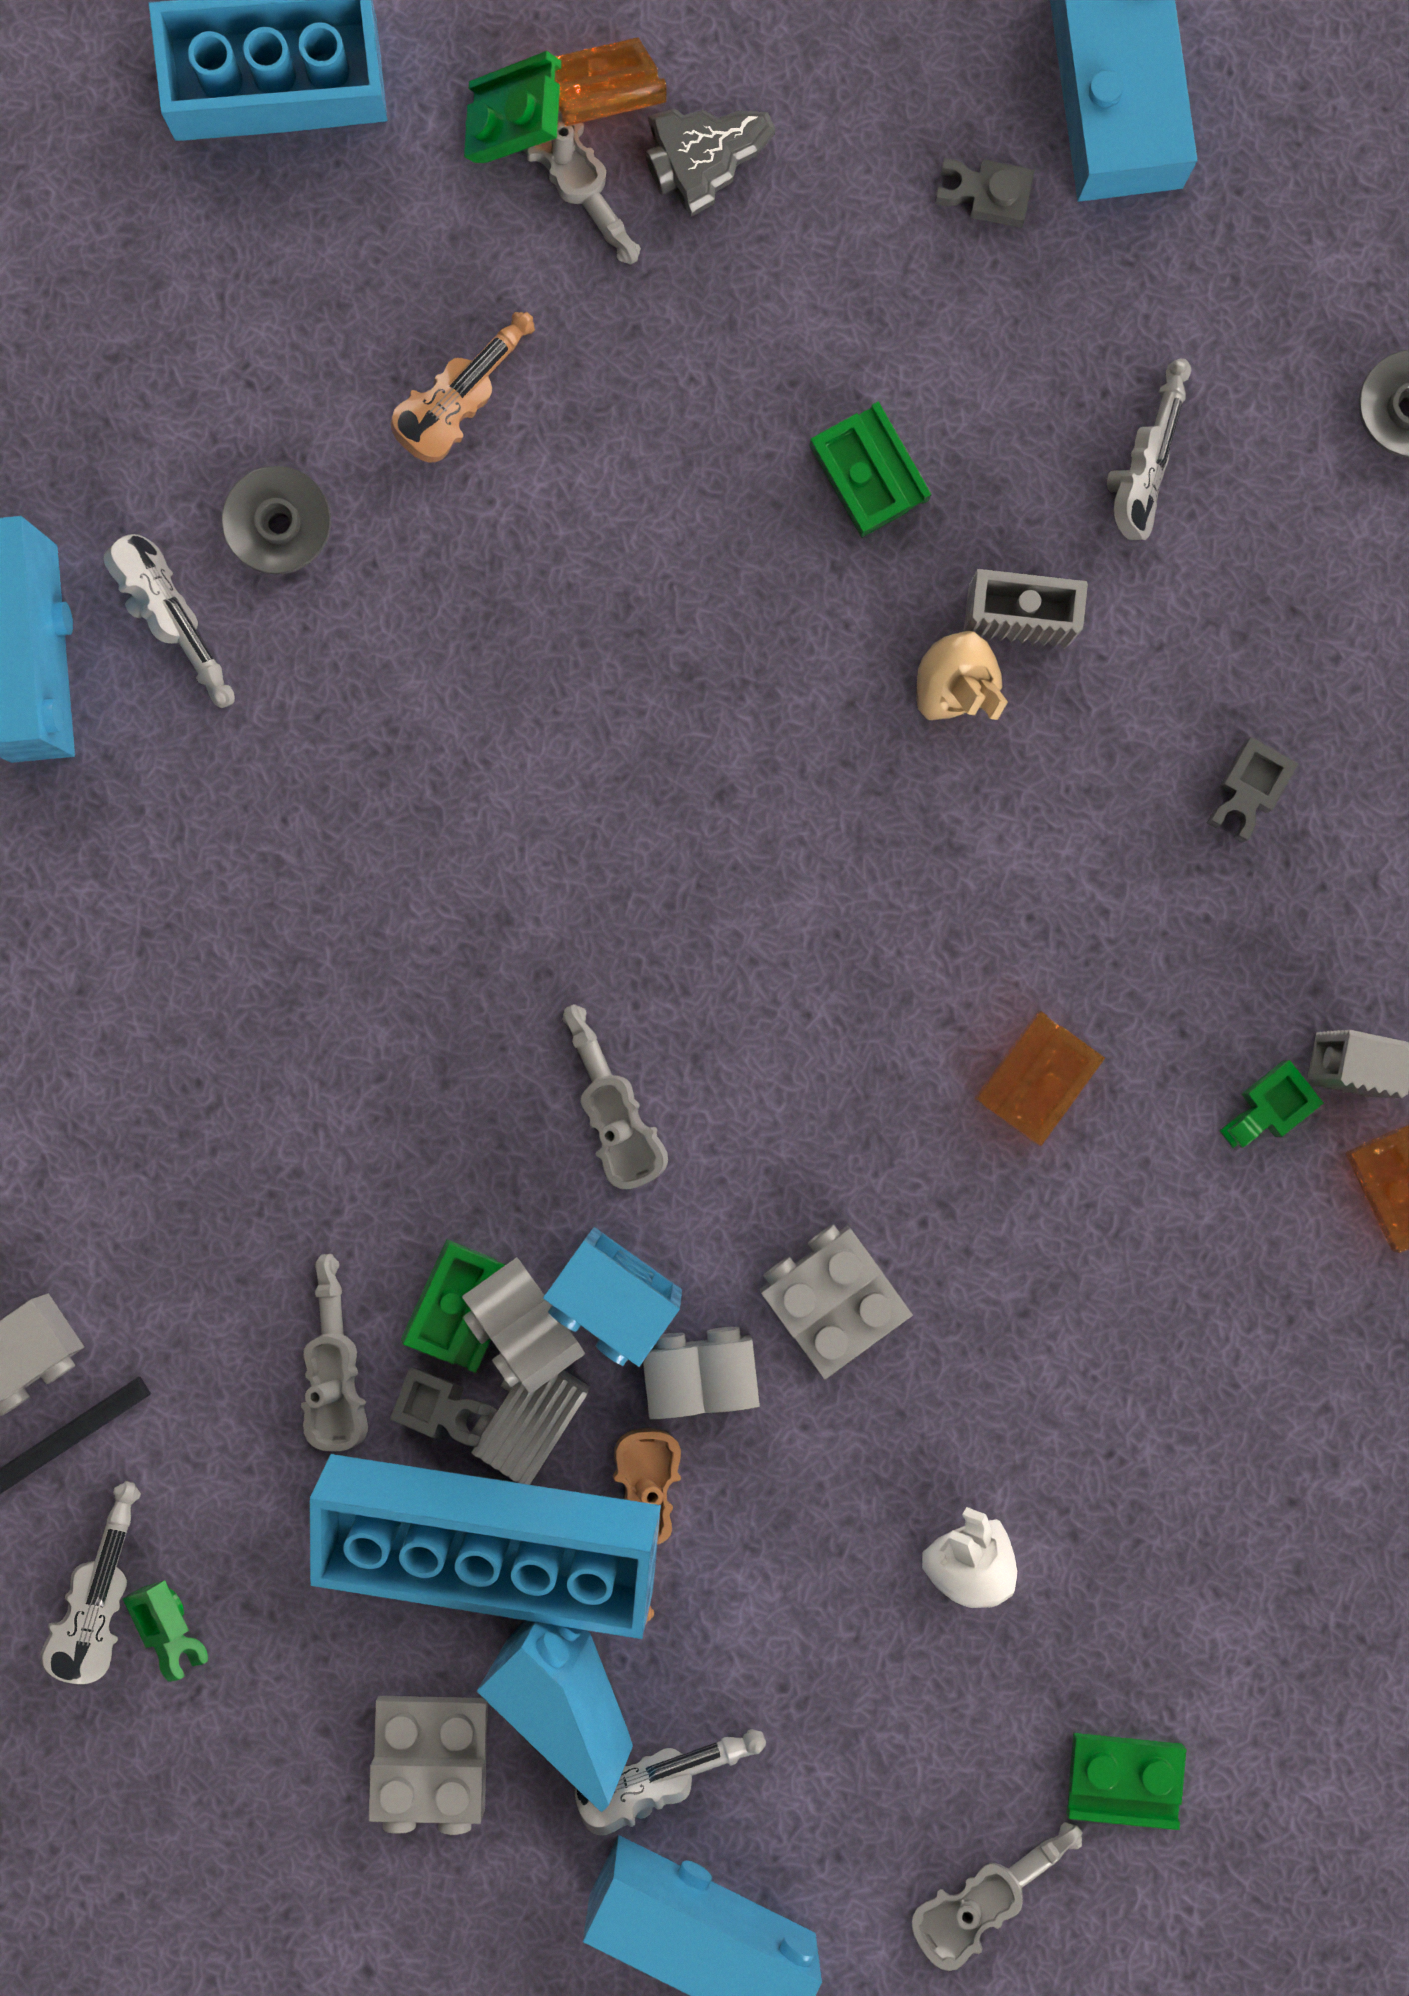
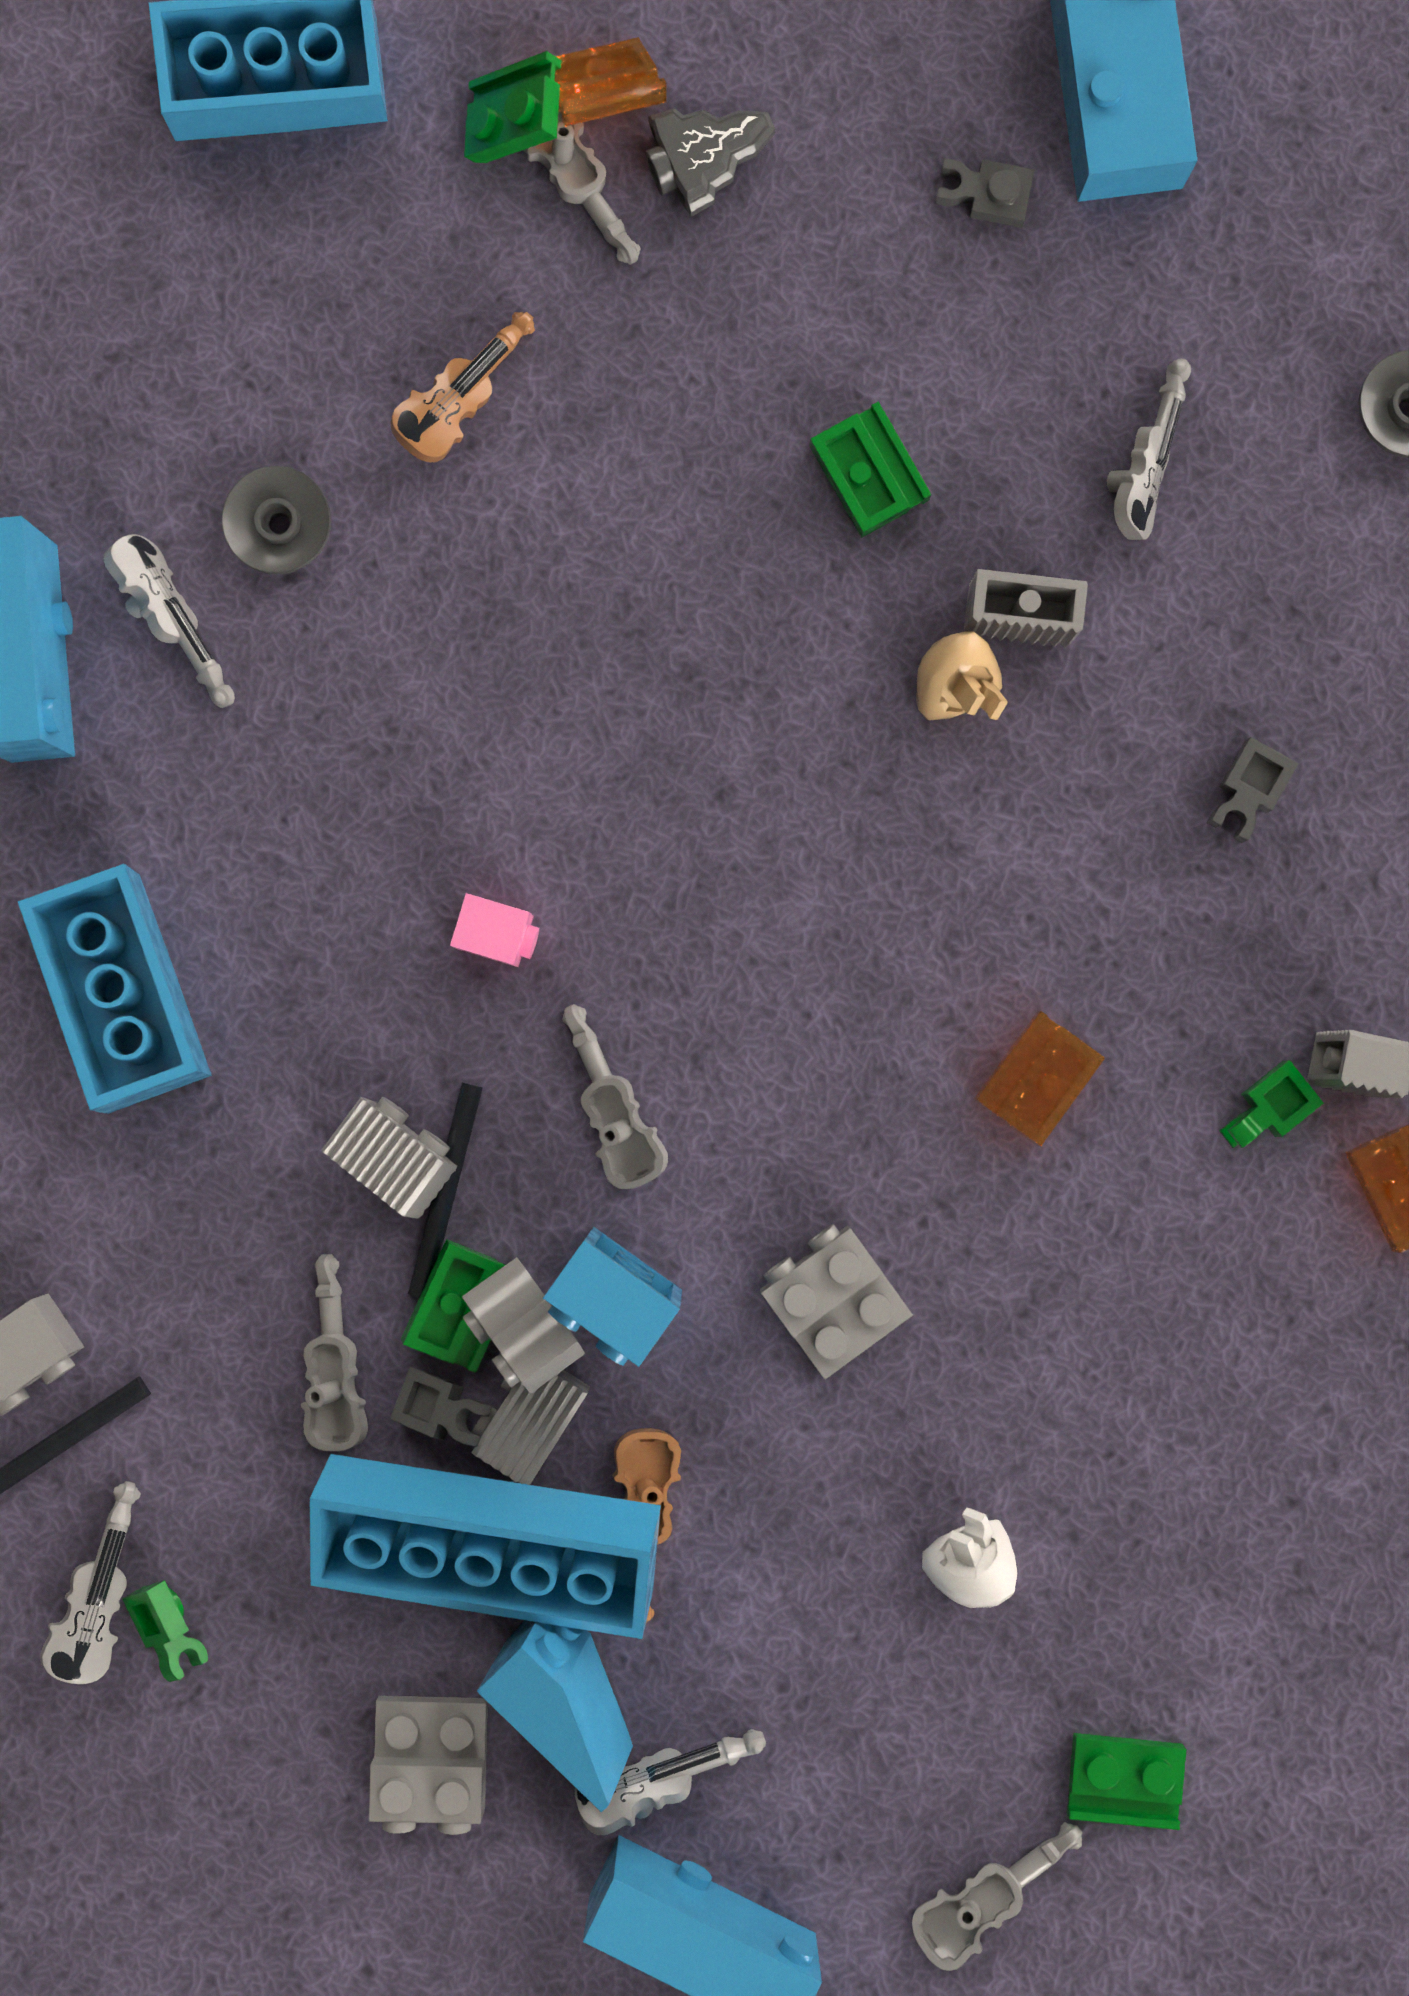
light grey brick [643,1327,760,1419] -> none
none -> dark azure brick [18,864,212,1114]
none -> light grey brick [321,1097,457,1219]
none -> black bar [408,1082,483,1298]
none -> bright pink brick [450,893,539,967]

